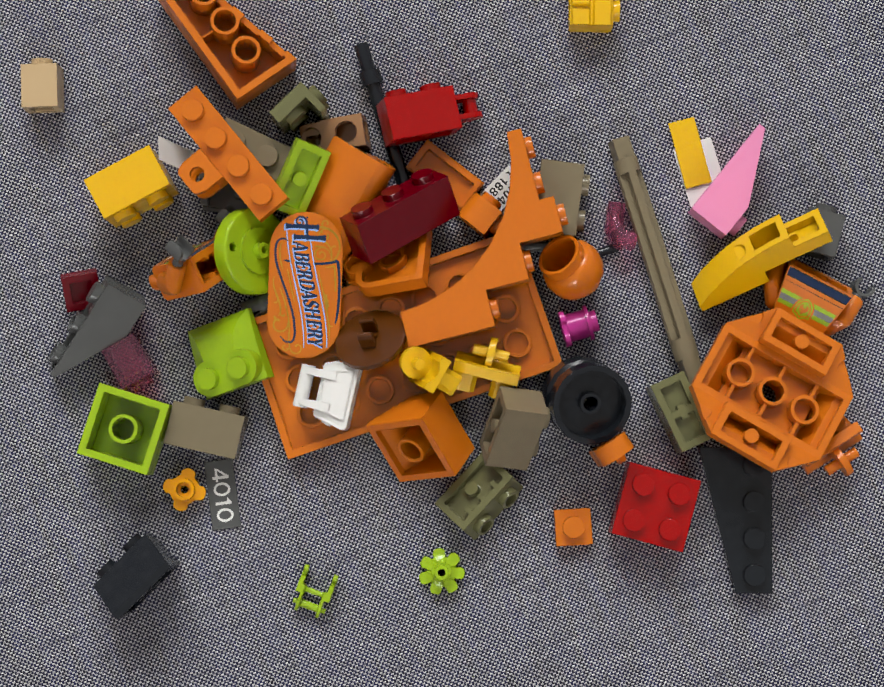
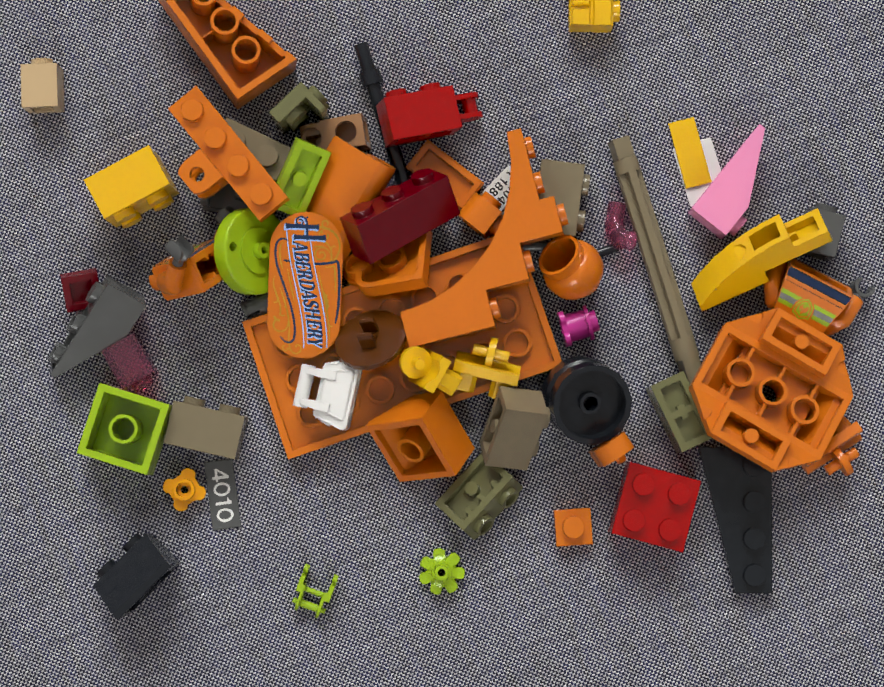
white sticker [158,136,204,179] -> none
lime slope [188,308,274,400] -> none

